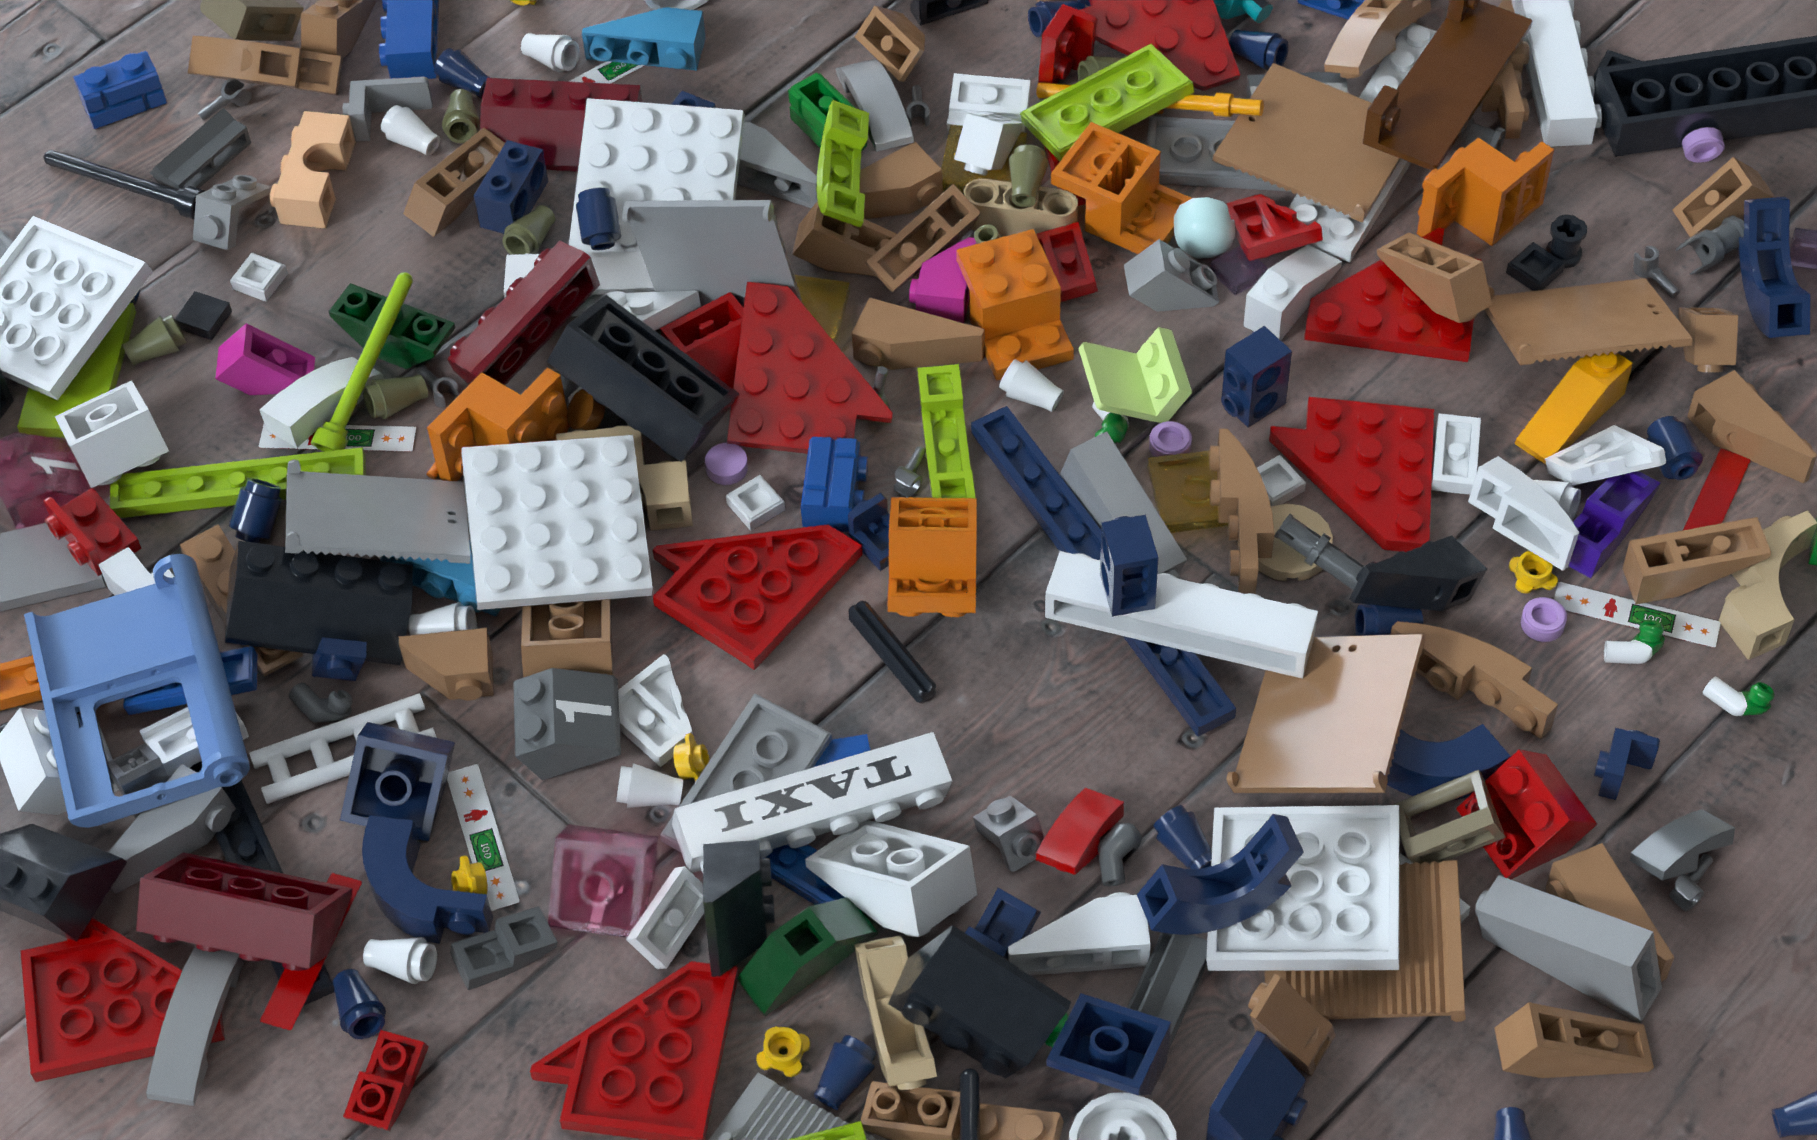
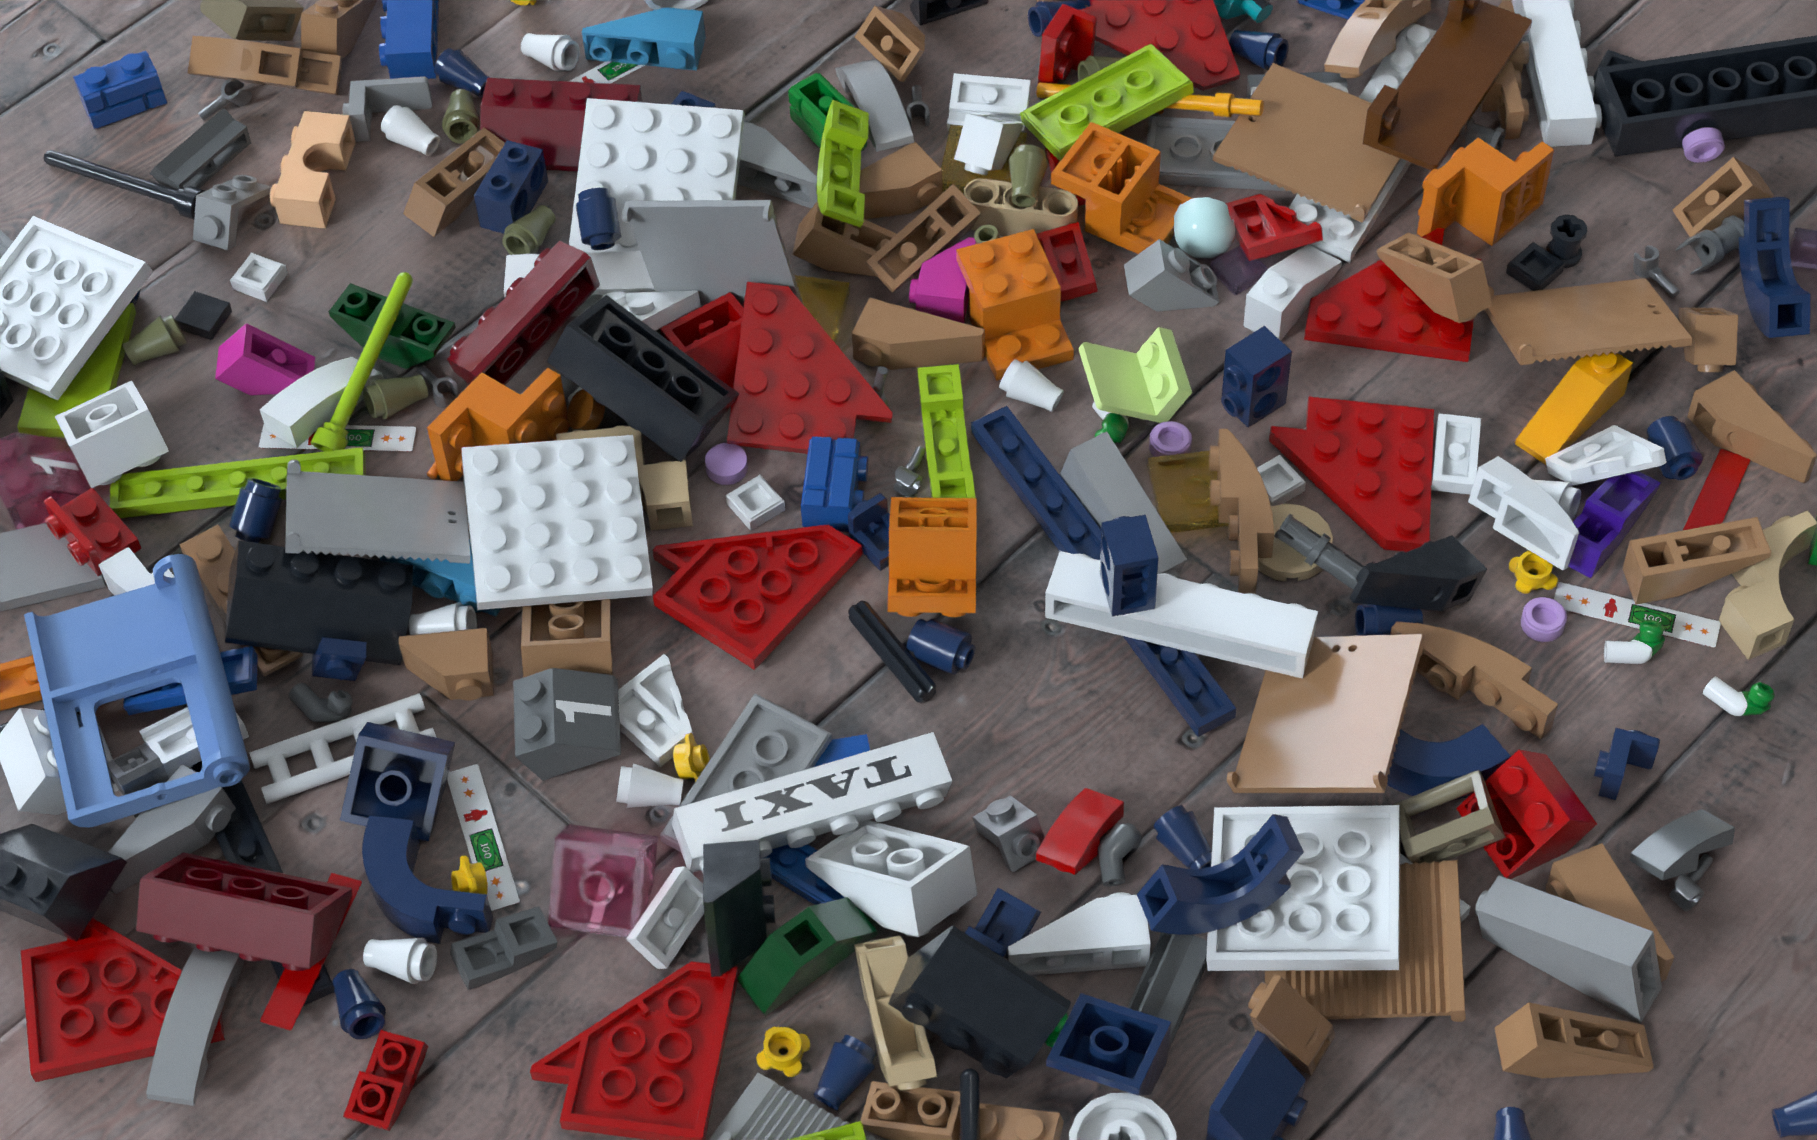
none -> dark blue brick [907,618,976,675]

